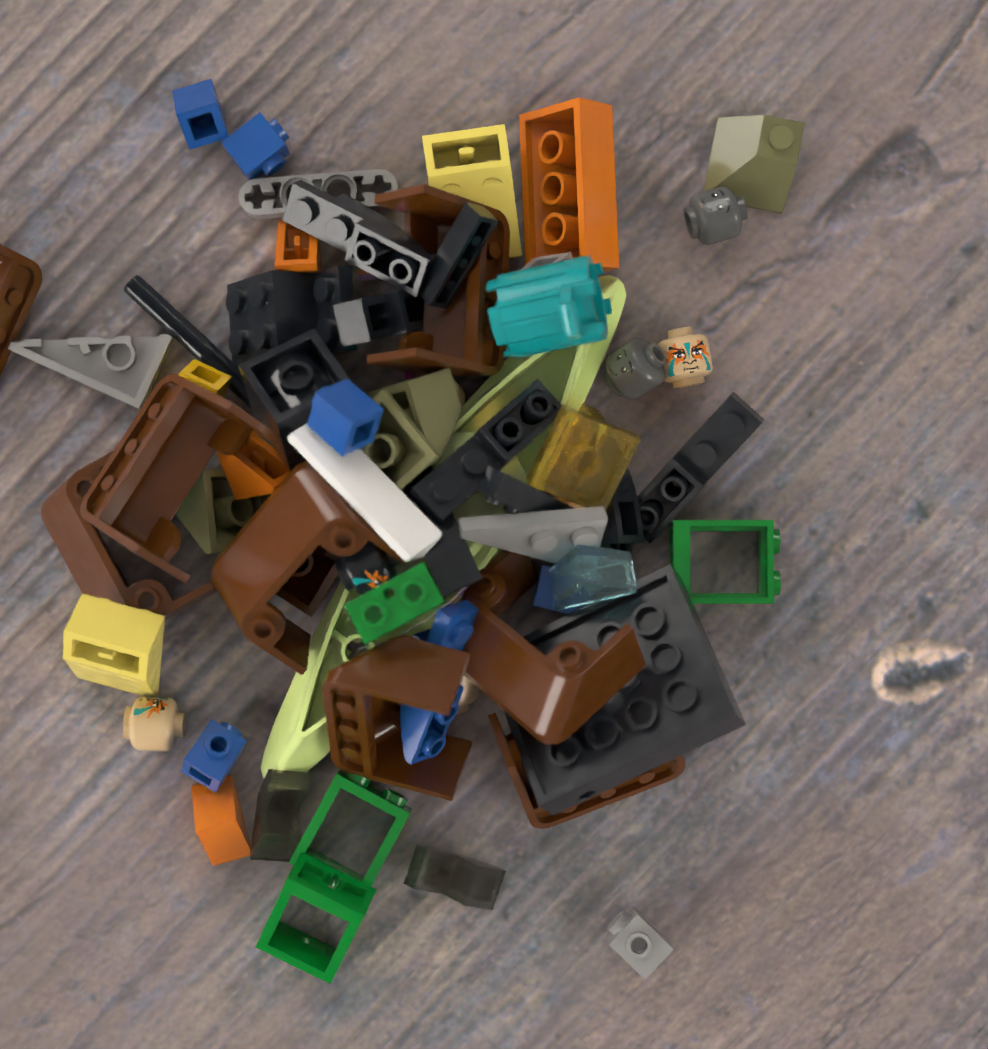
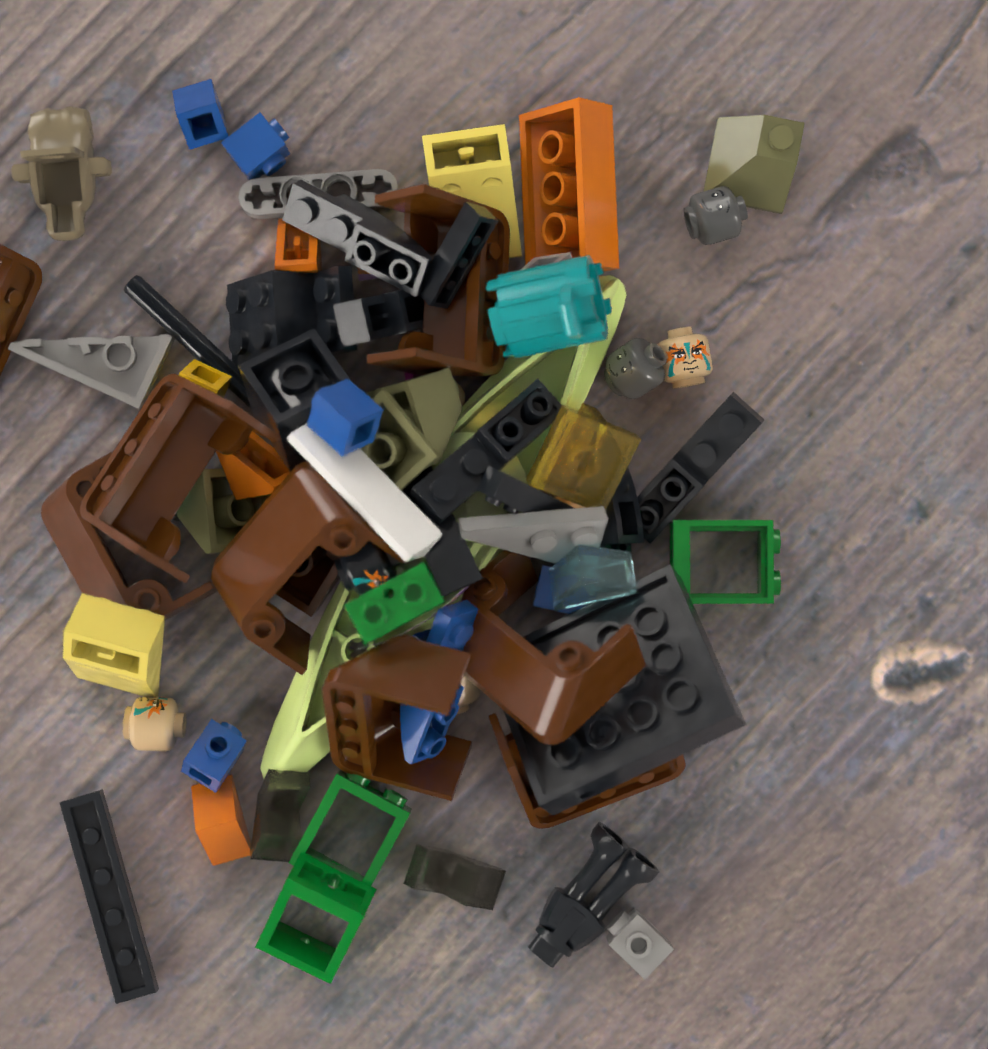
none -> dark tan piece [11,106,112,241]
none -> black plate [59,789,159,1004]
none -> black piece [528,822,659,968]

